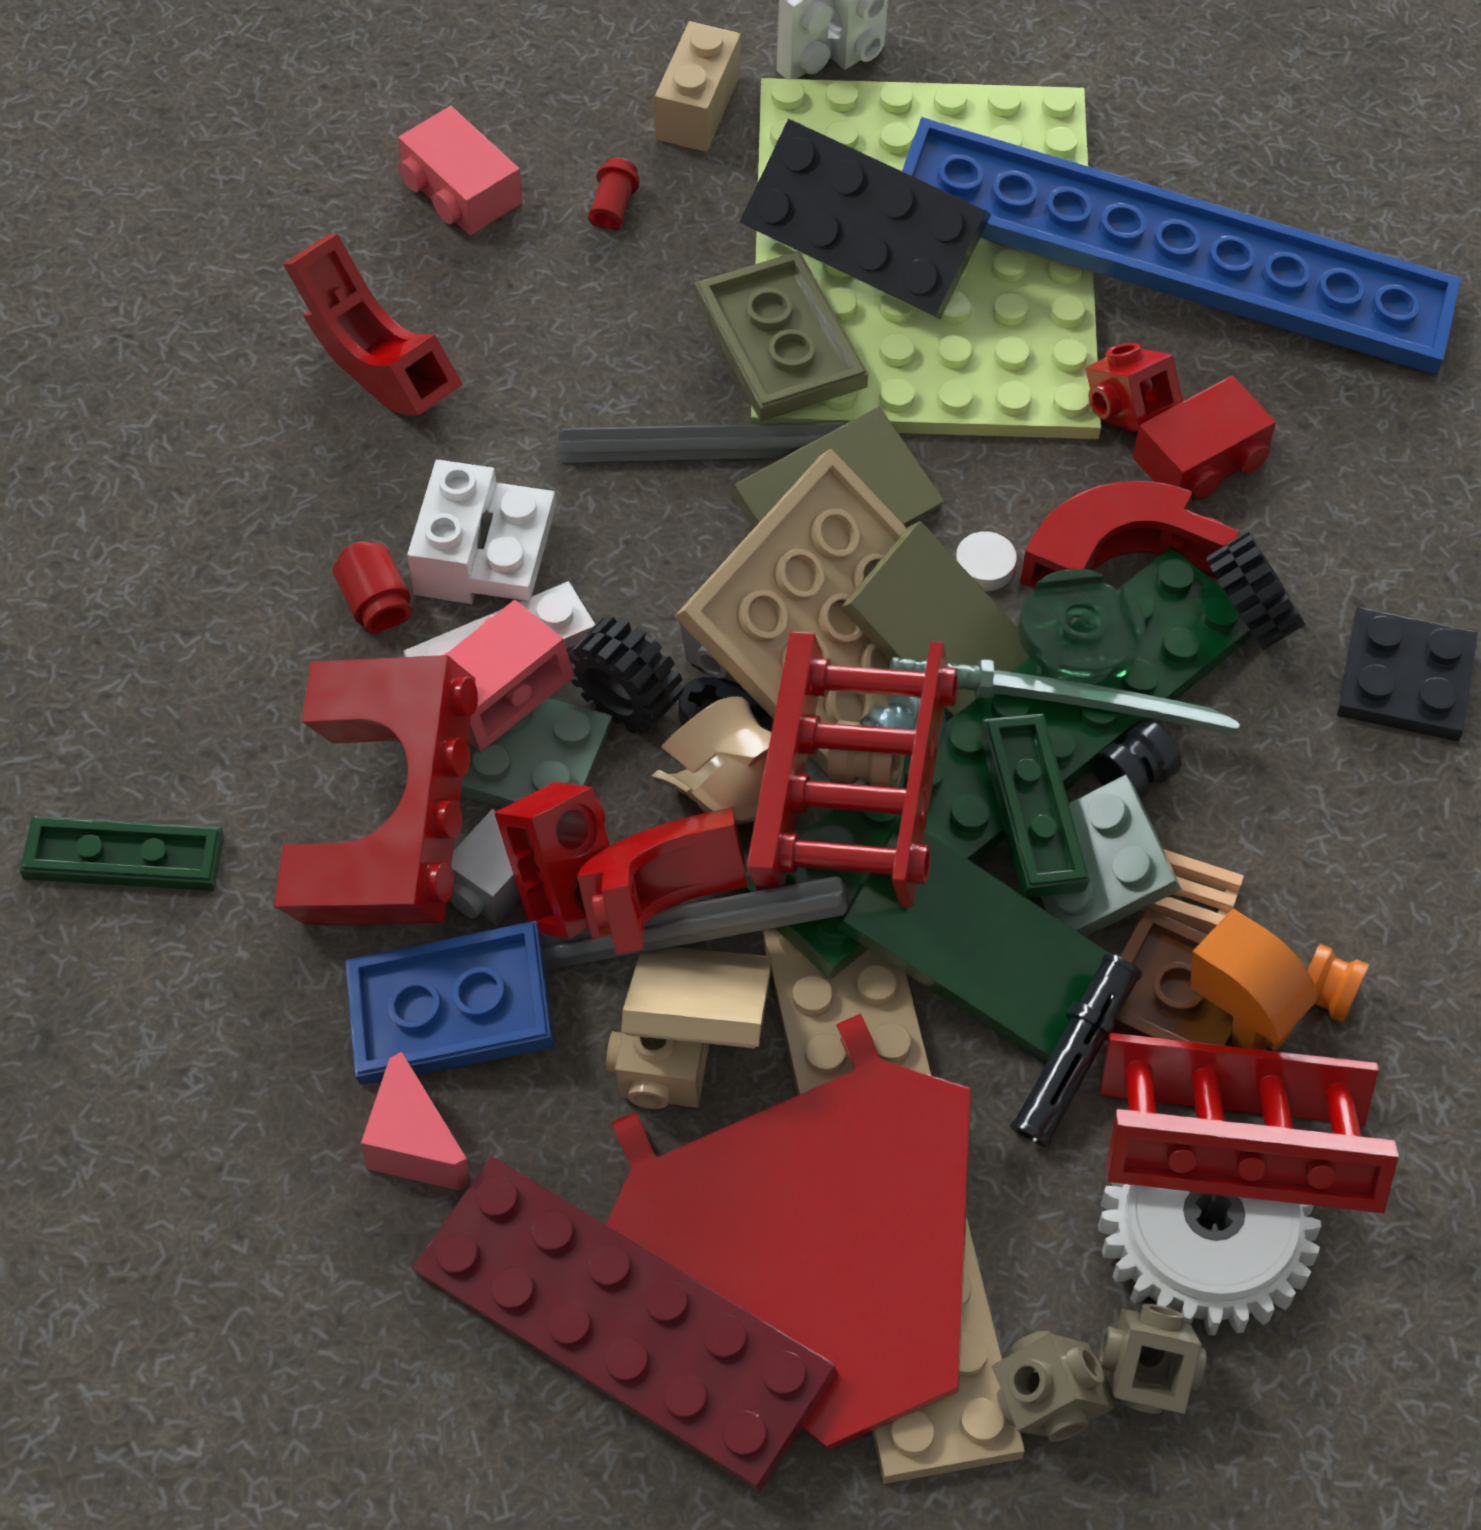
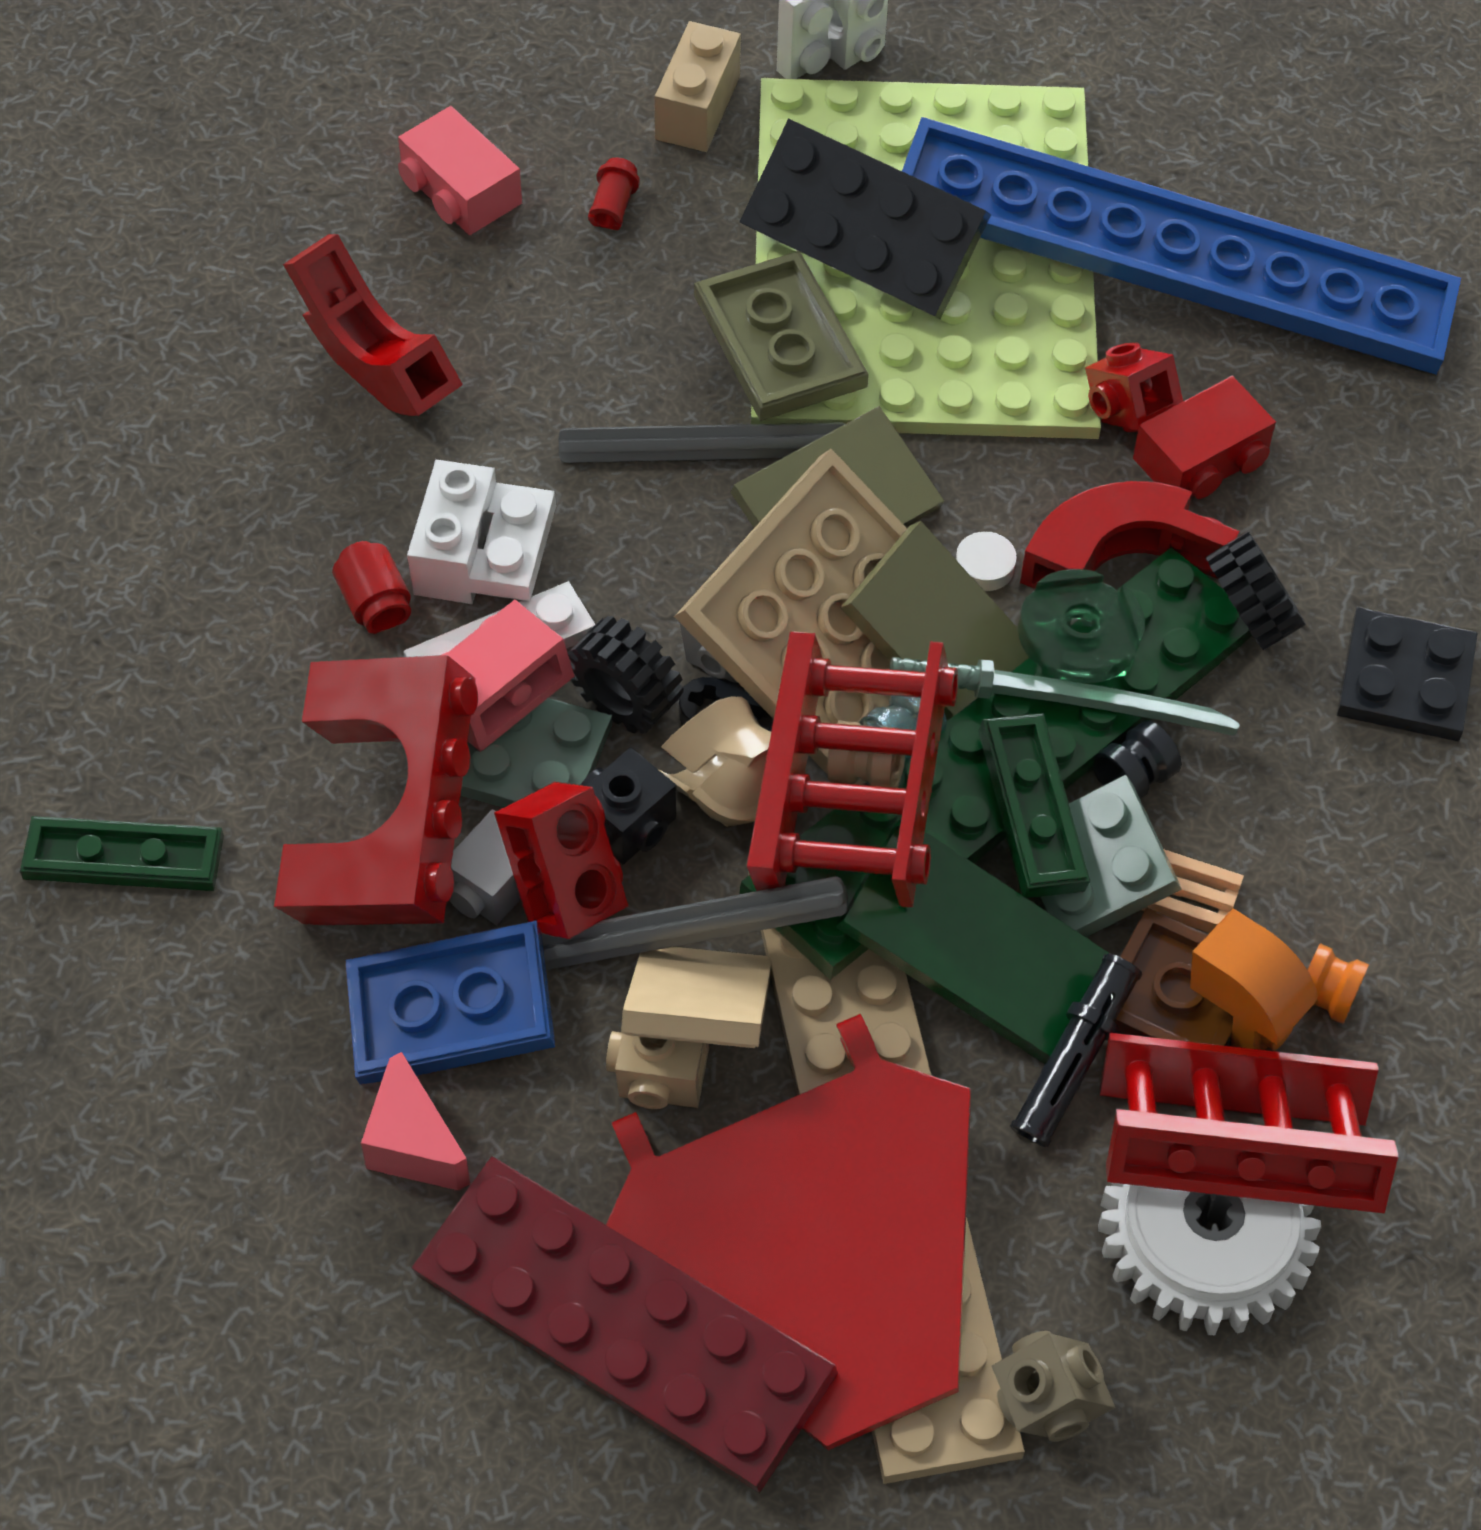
red arch [577,807,748,955] -> none
dark tan brick [1098,1304,1206,1414] -> none
none -> black brick [581,747,677,865]

